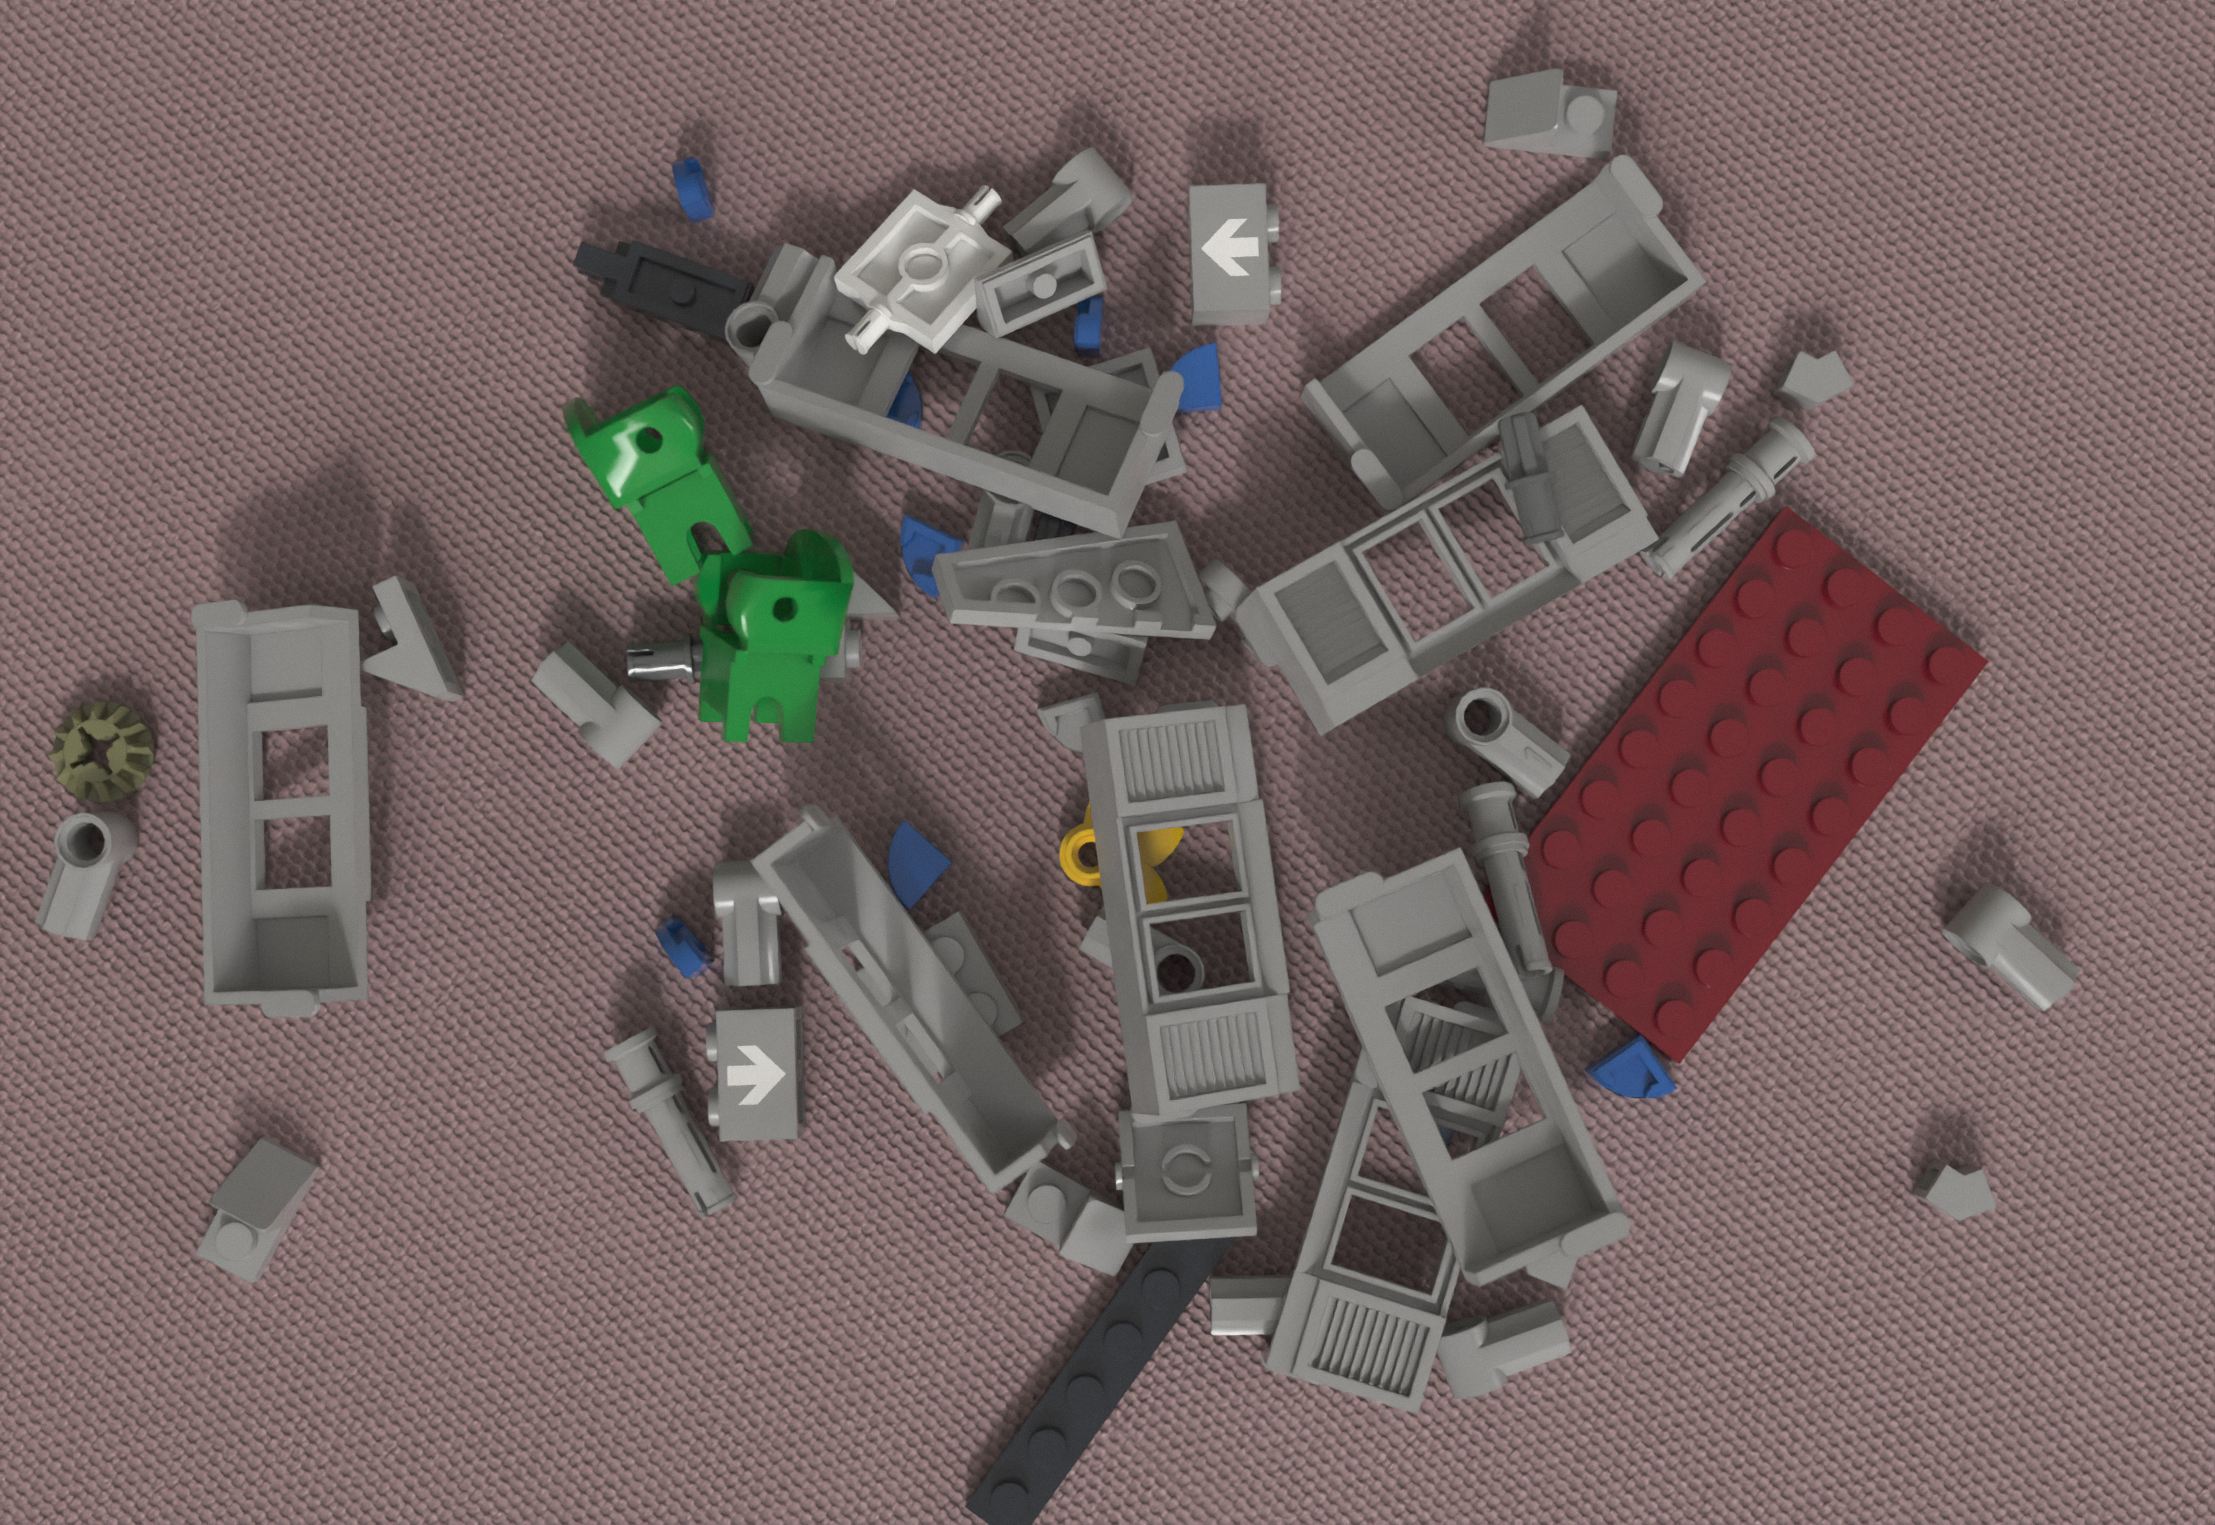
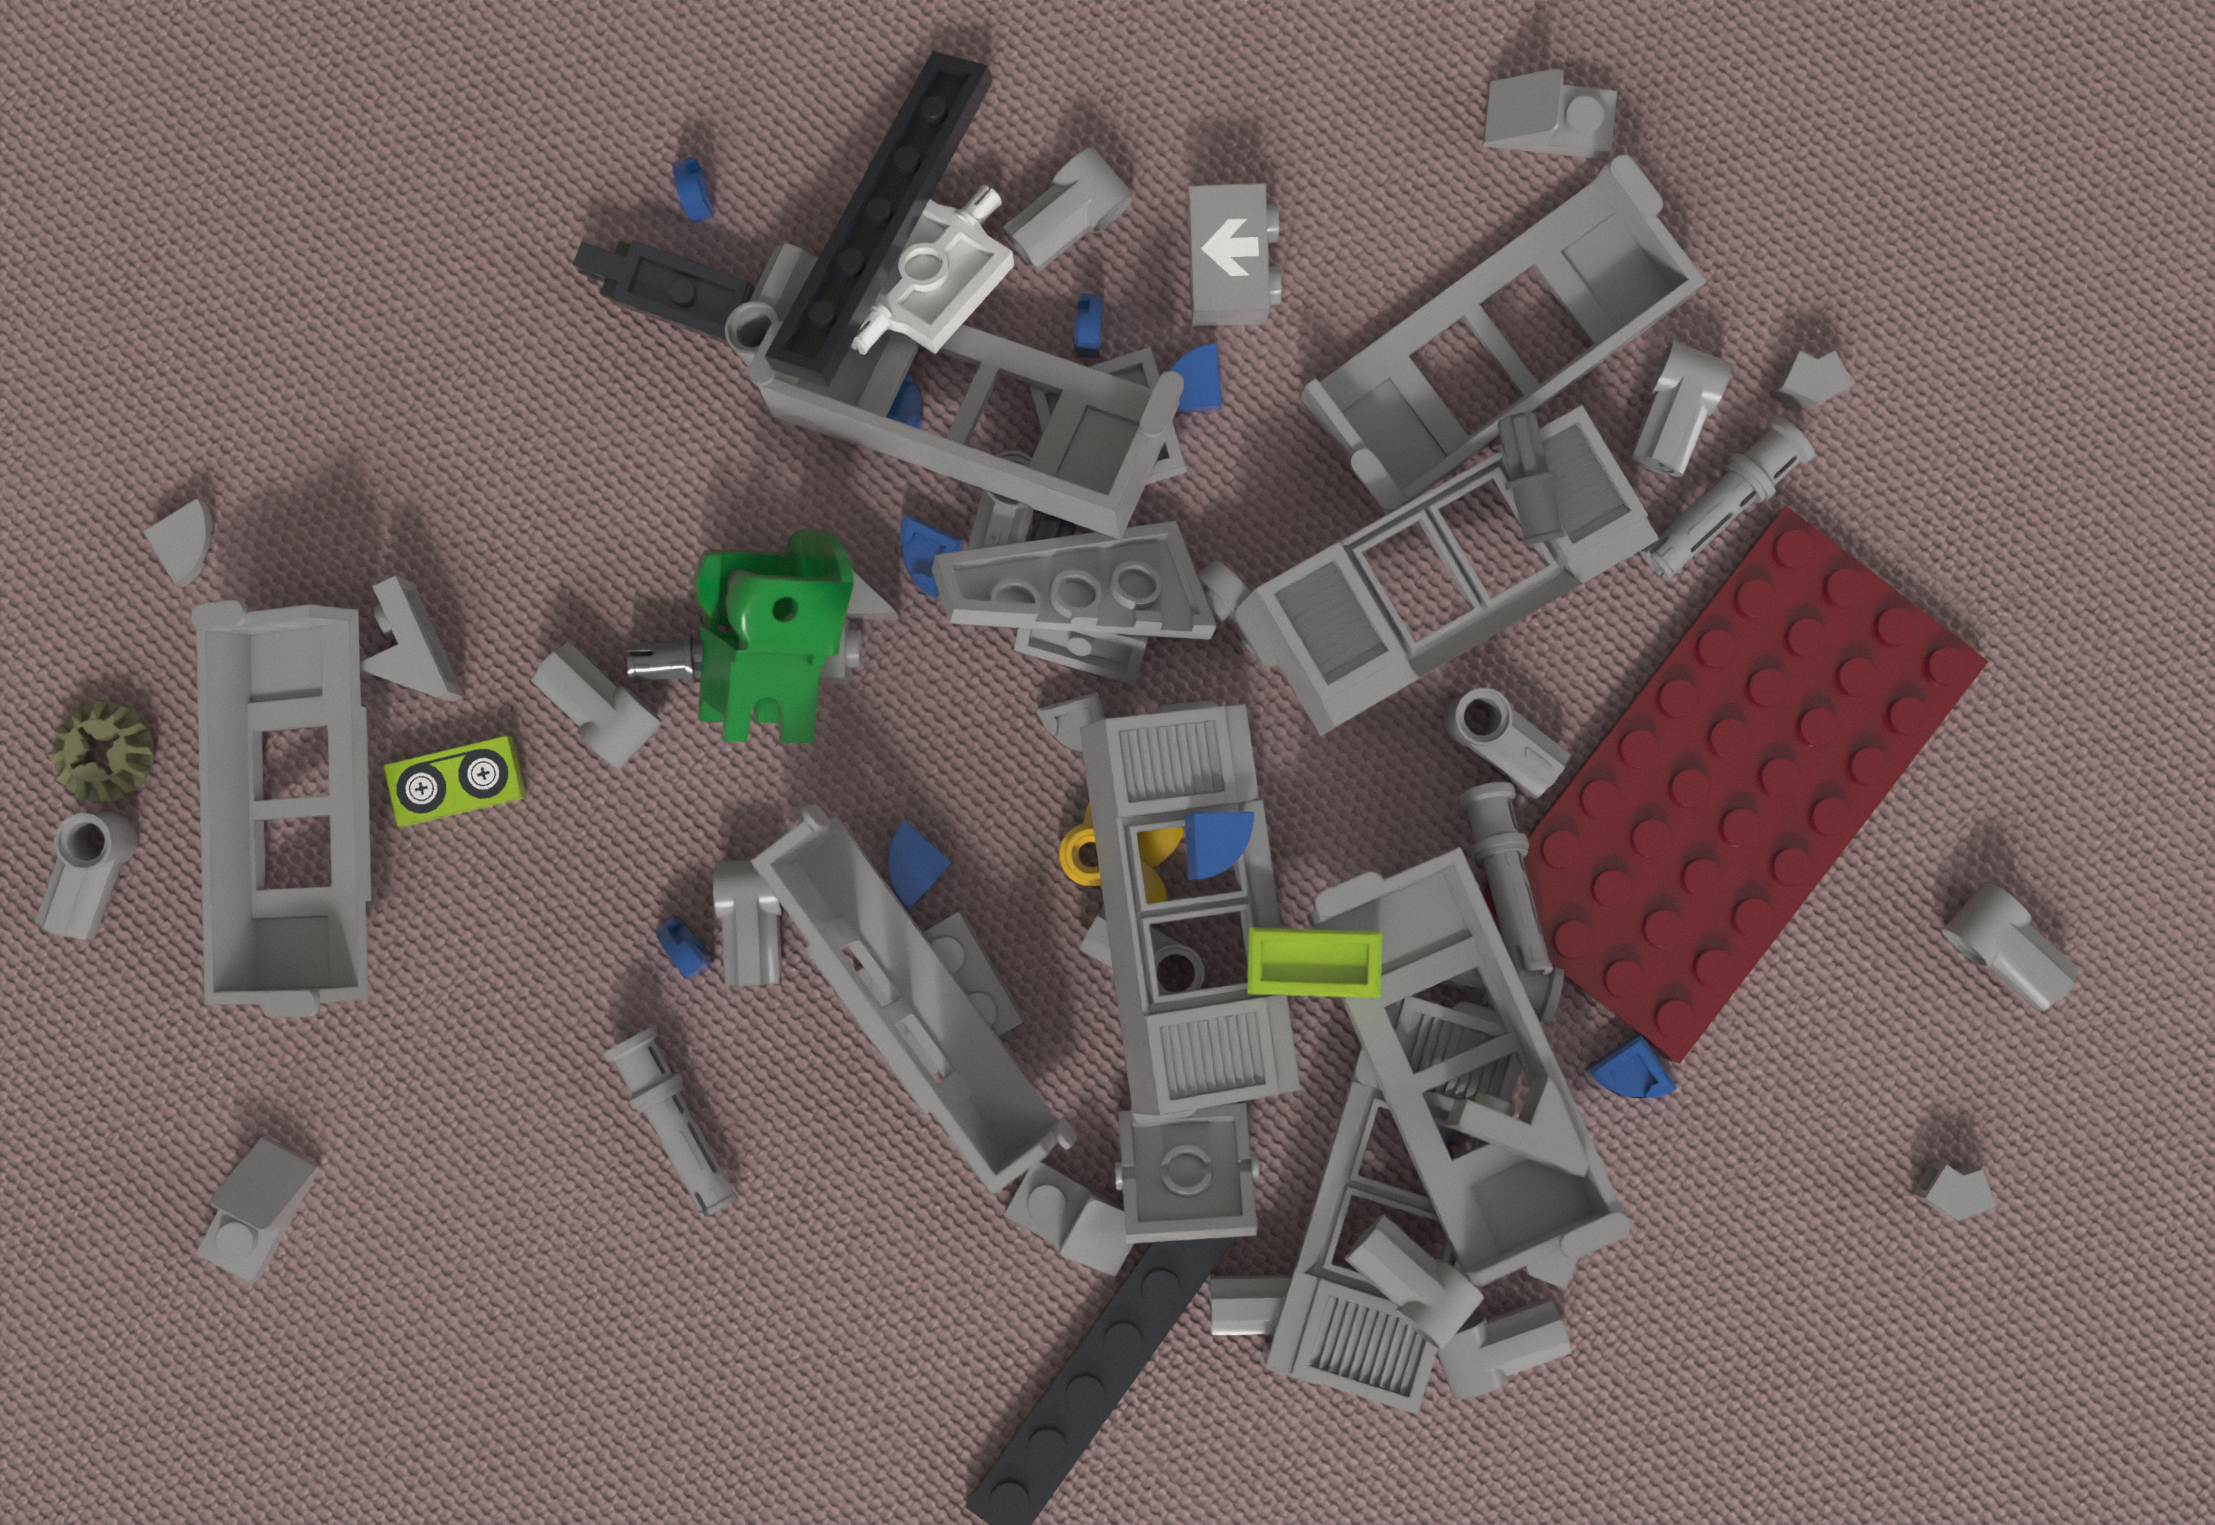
green piece [562,384,755,586] -> none
light grey brick [706,1005,806,1142] -> none
light grey slope [974,229,1108,339] -> none
none -> light grey tile [143,498,213,587]
none -> tile [384,736,527,827]
none -> black plate [765,51,993,387]
none -> blue tile [1185,812,1254,881]
none -> lime tile [1247,927,1382,998]
none -> light grey piece [1344,1215,1484,1350]
none -> light grey slope [1446,1074,1590,1176]

